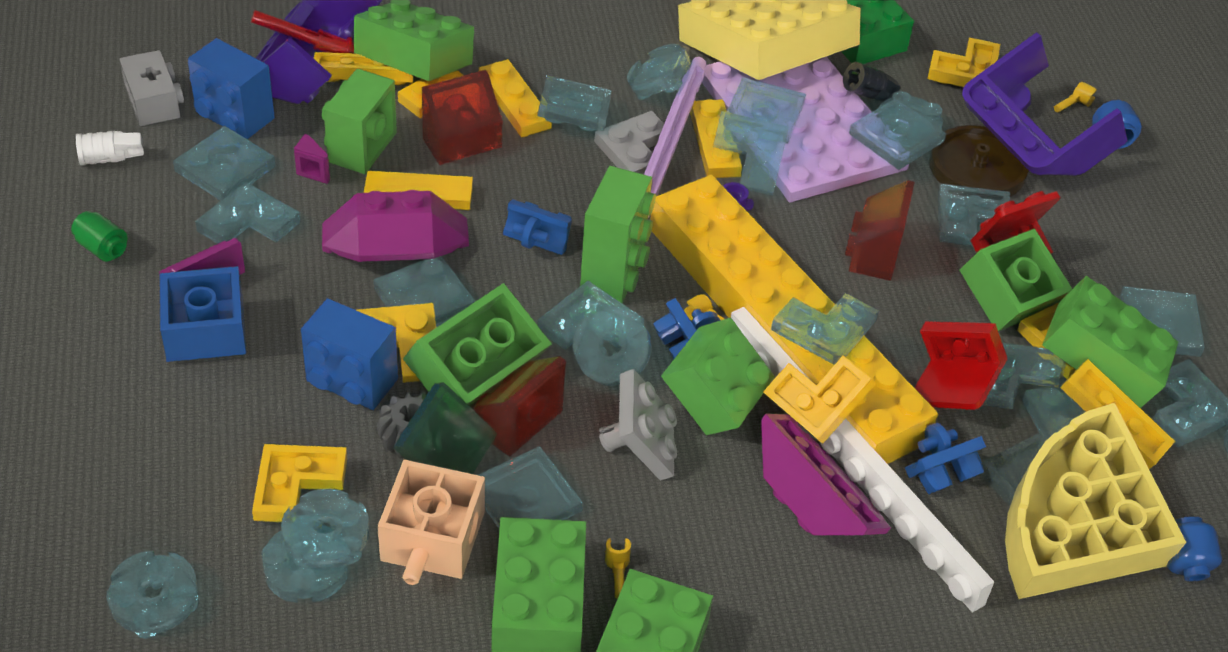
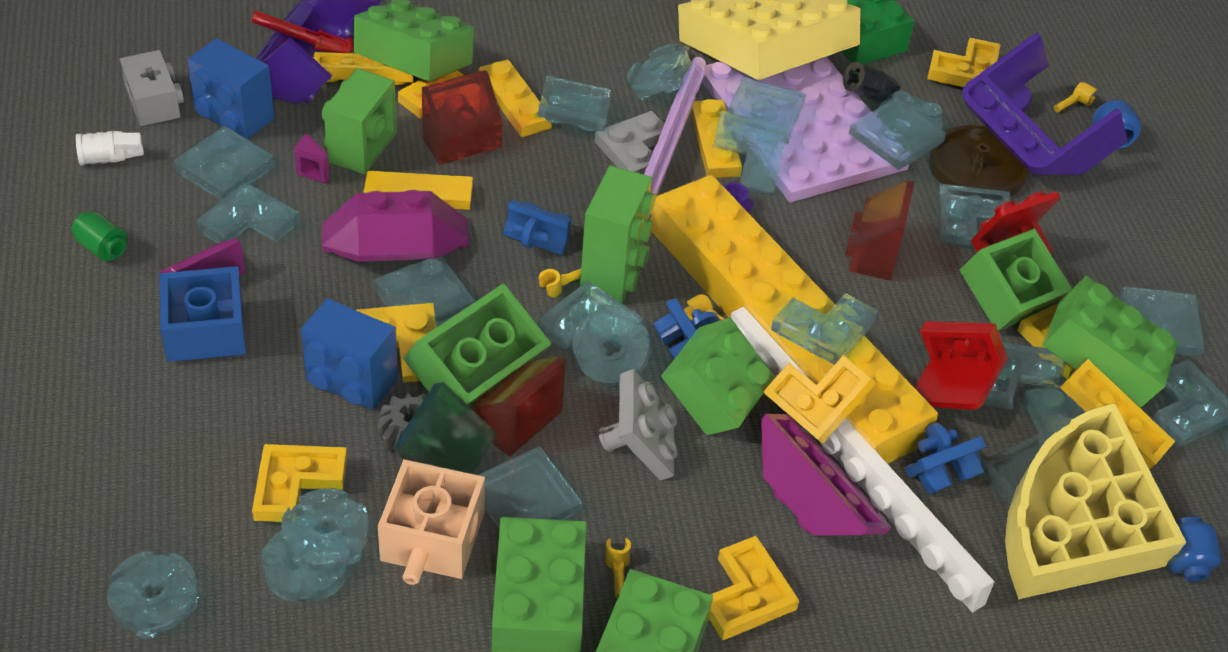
none -> yellow hand [539,269,581,298]
none -> yellow plate [709,536,799,641]

